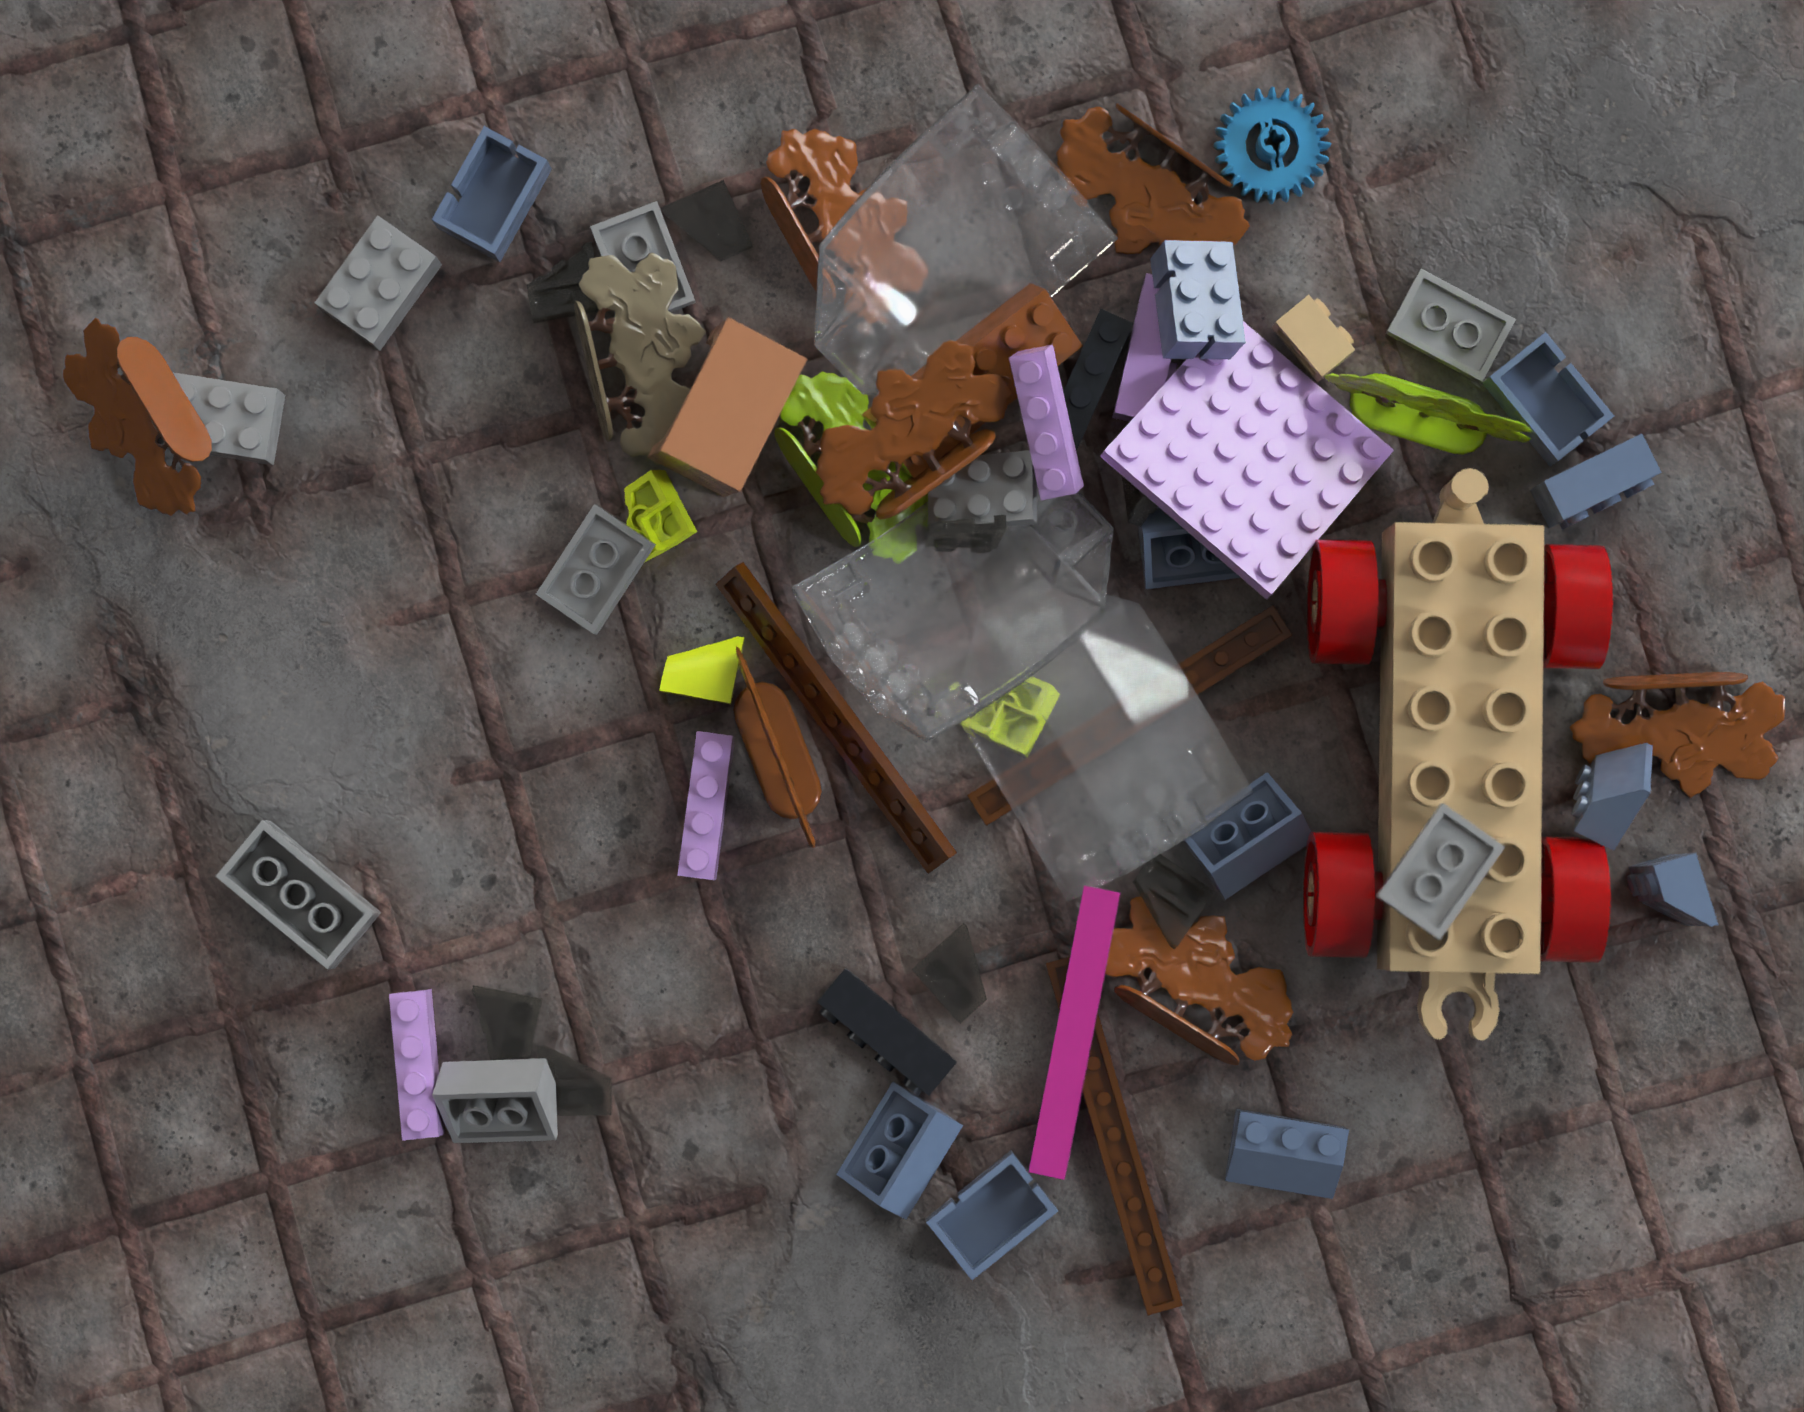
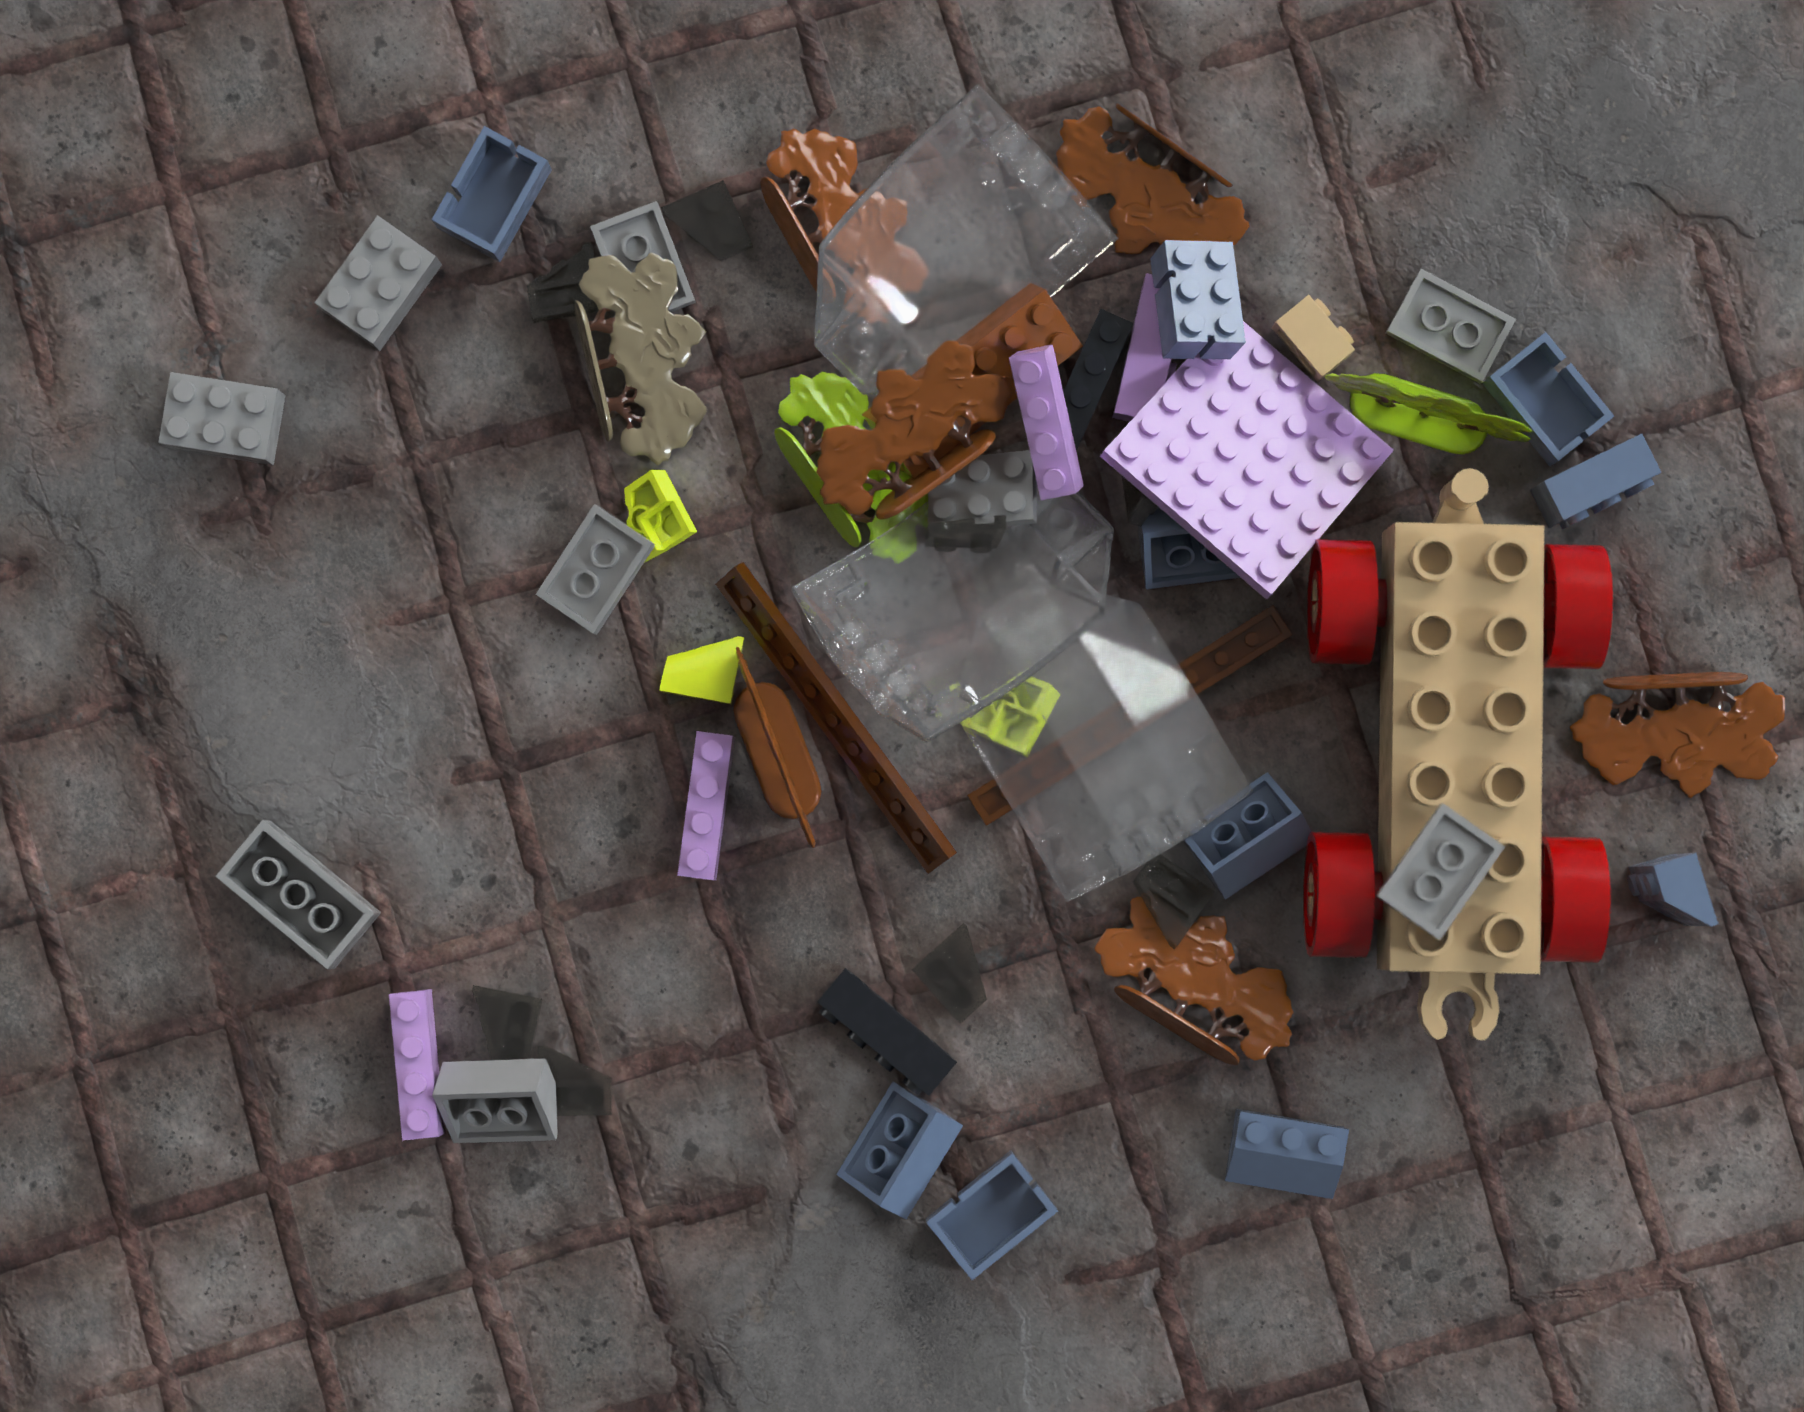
dark orange plant [63,318,212,516] -> none
nougat piece [647,317,807,497] -> none
dark pink tile [1029,885,1121,1180] -> none
reddish brown plate [1045,956,1183,1316] -> none
dark azure gear [1213,86,1331,204] -> none
sand blue slope [1572,743,1653,851] -> none

